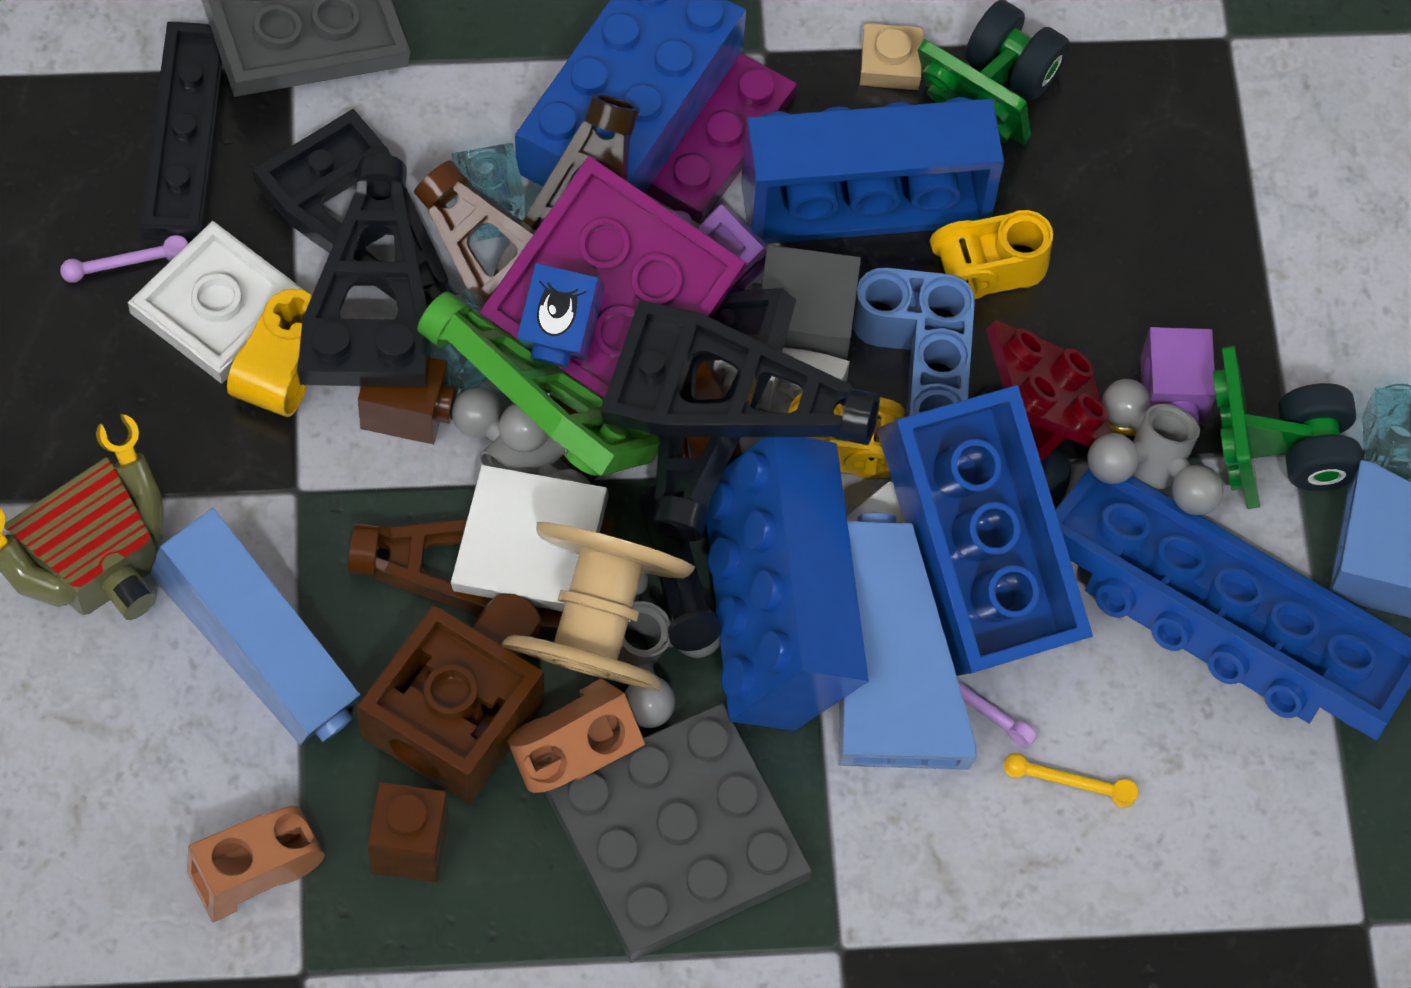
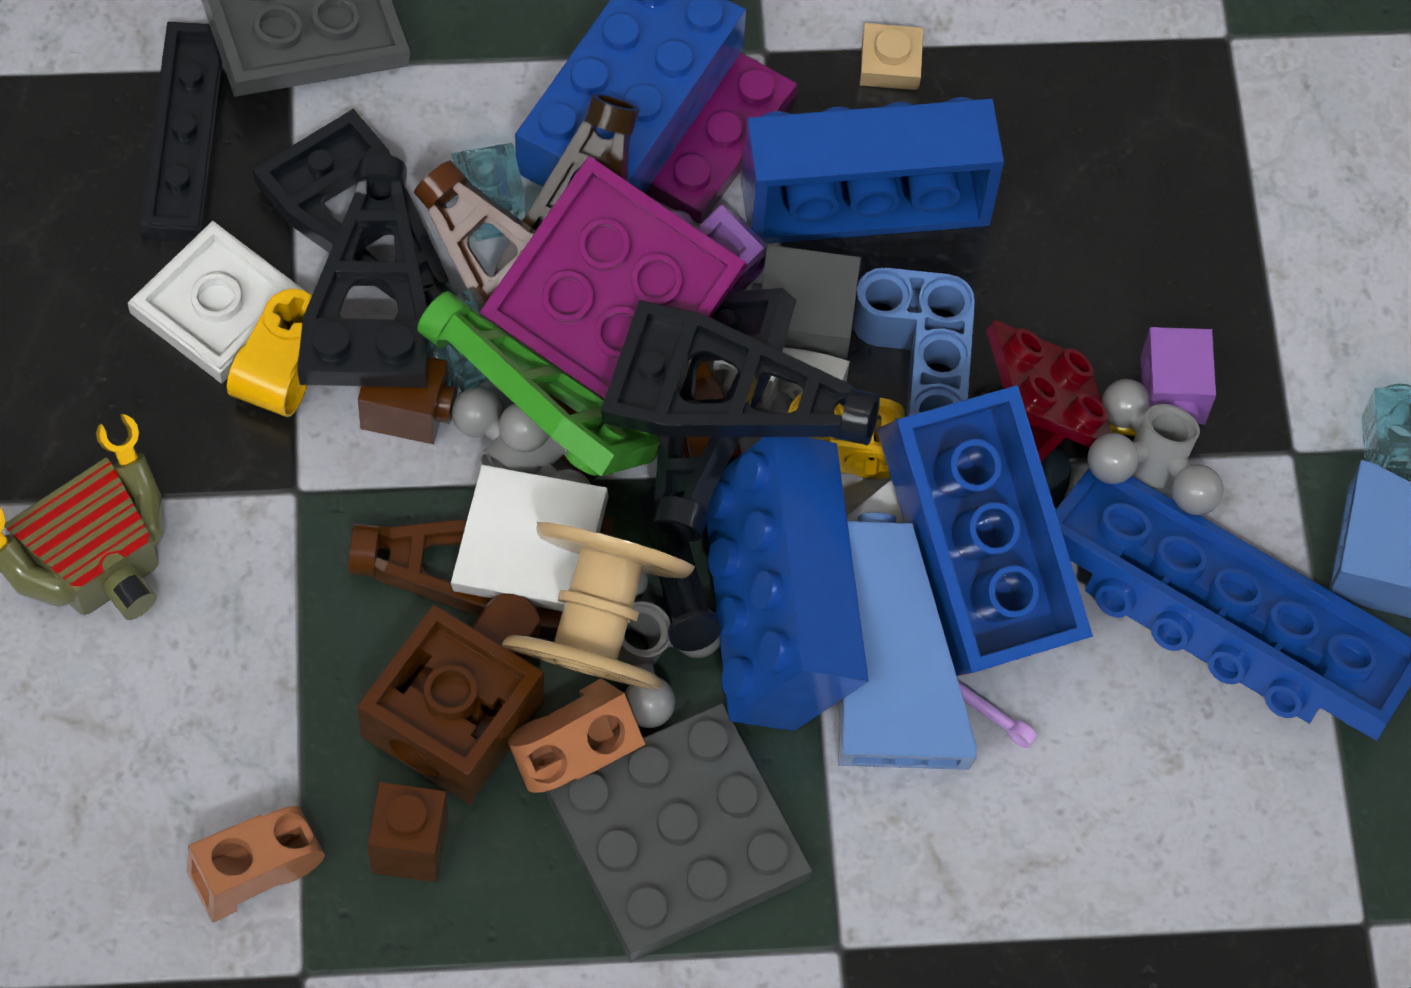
lavender hinge [60,235,188,283] -> none
medium blue slope [150,508,360,746] -> none
blue brick [517,263,605,368] -> none
plate [917,0,1070,145] -> none
yellow piece [929,210,1053,299] -> none
yellow hinge [1003,753,1138,808] -> none
plate [1213,346,1363,509] -> none

